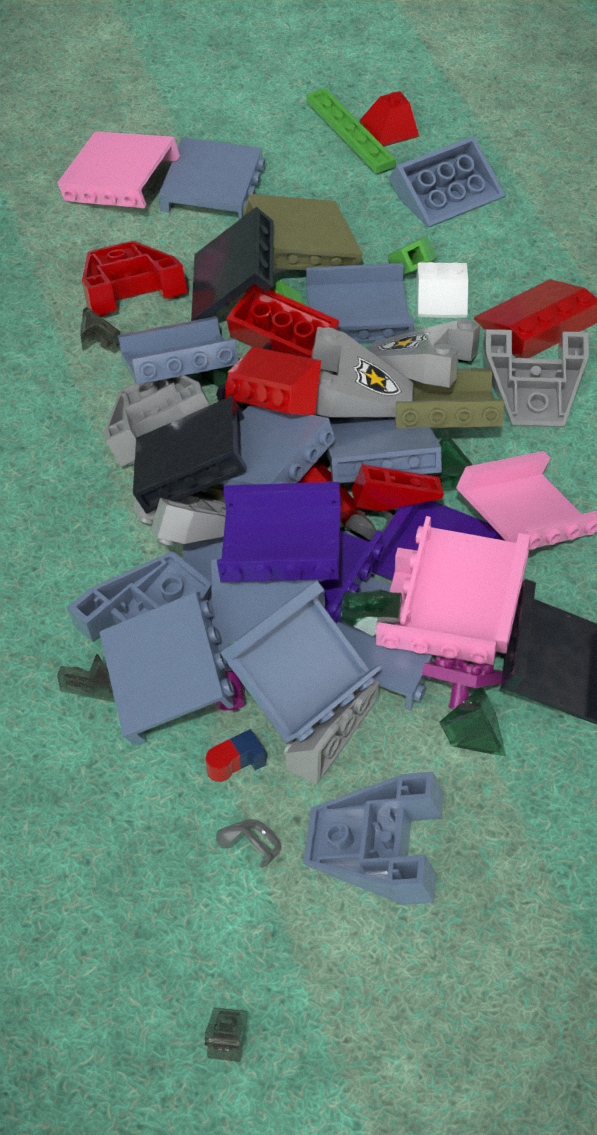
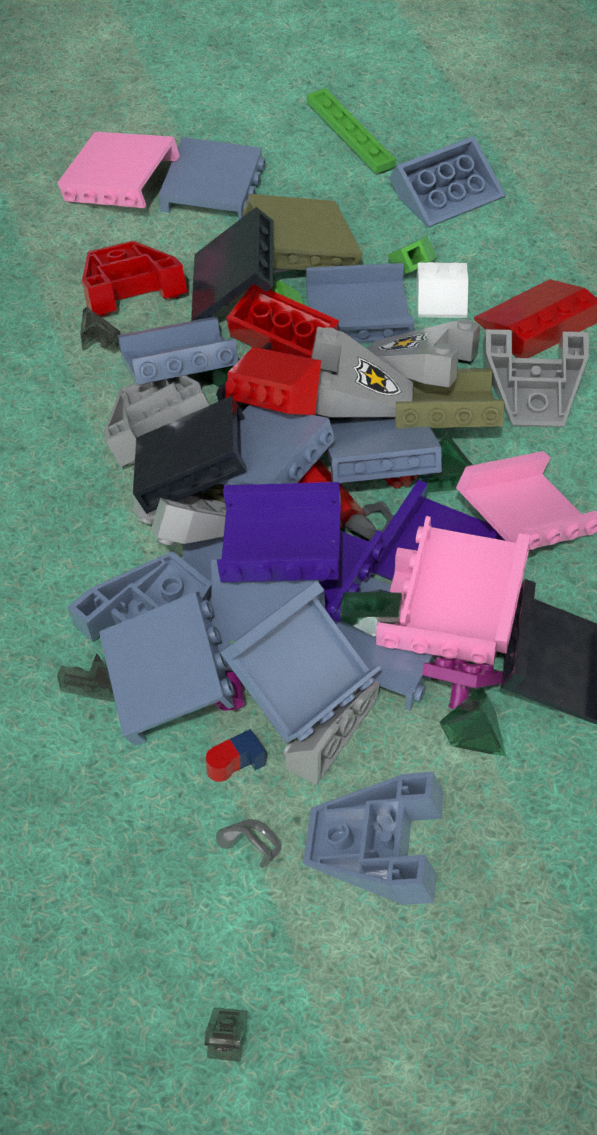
red slope [351,464,444,511] -> none
red slope [359,91,419,147] -> none

